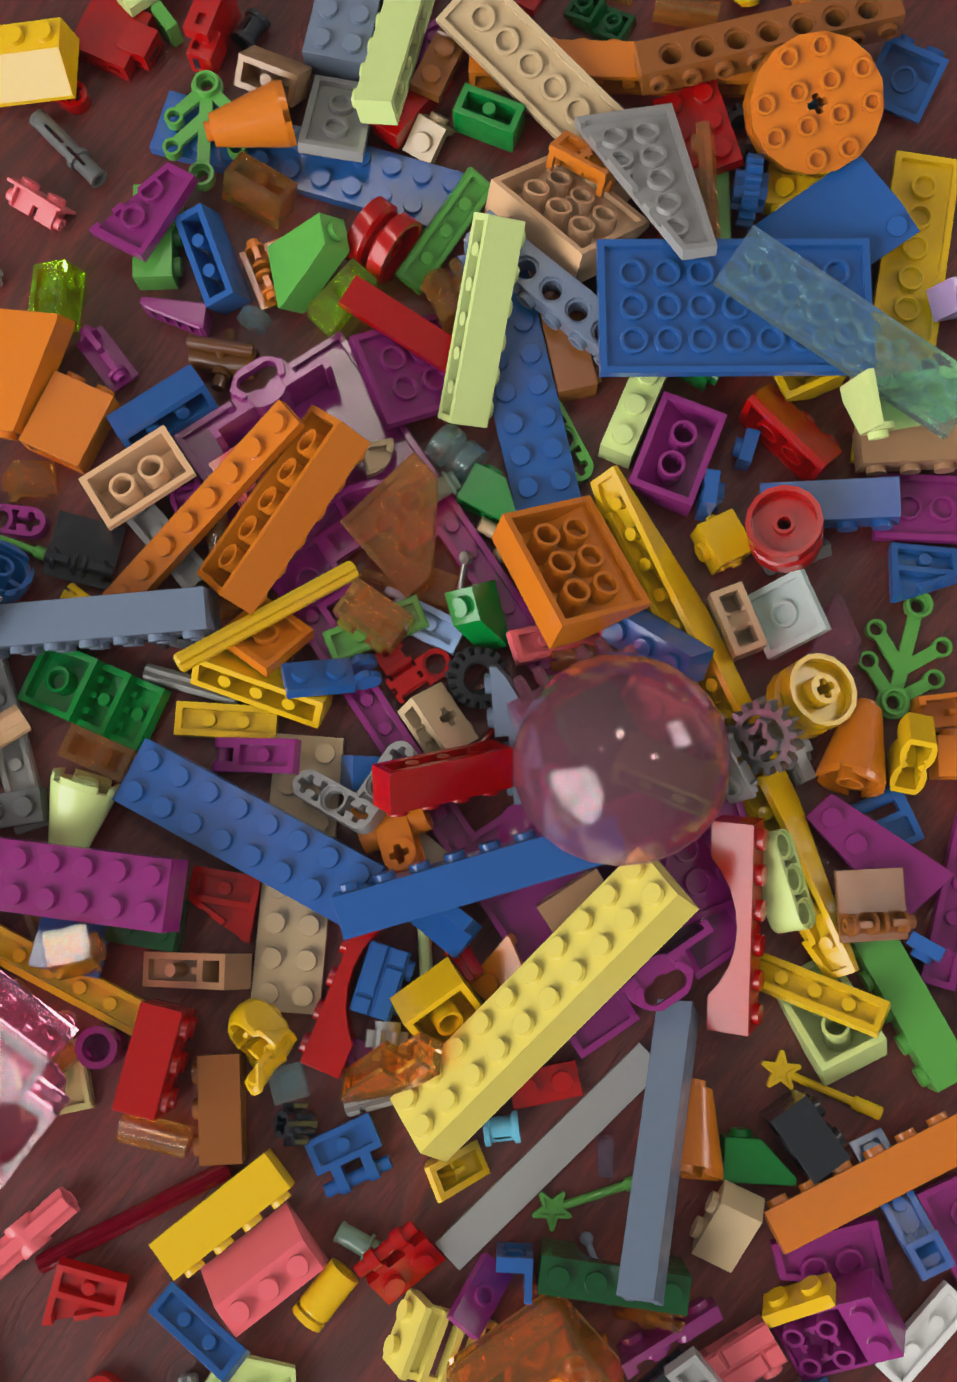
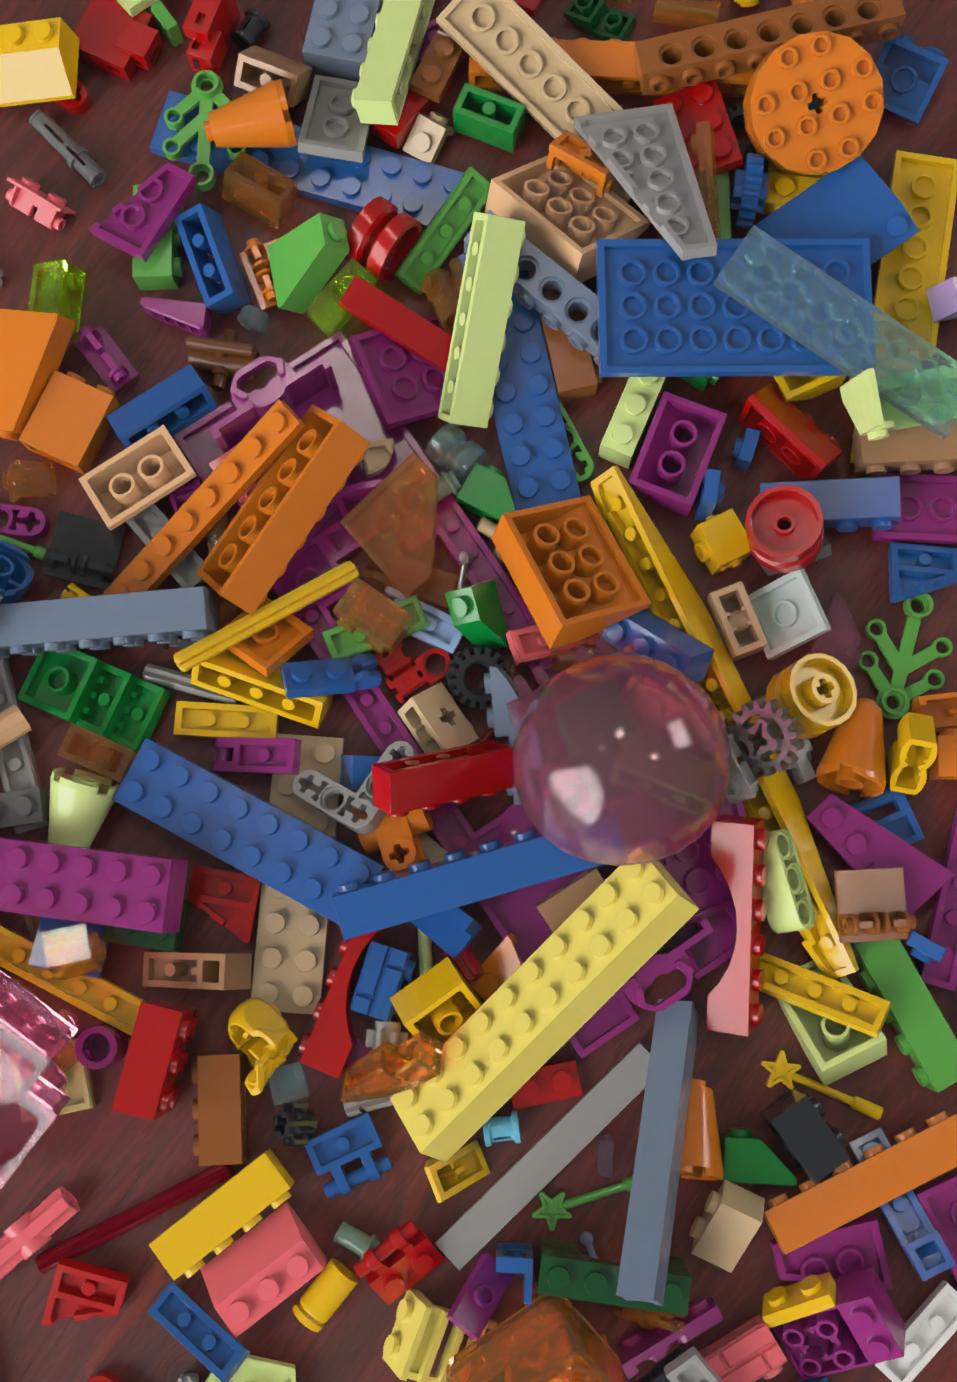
clear orange axle [116,1113,194,1159] -> none

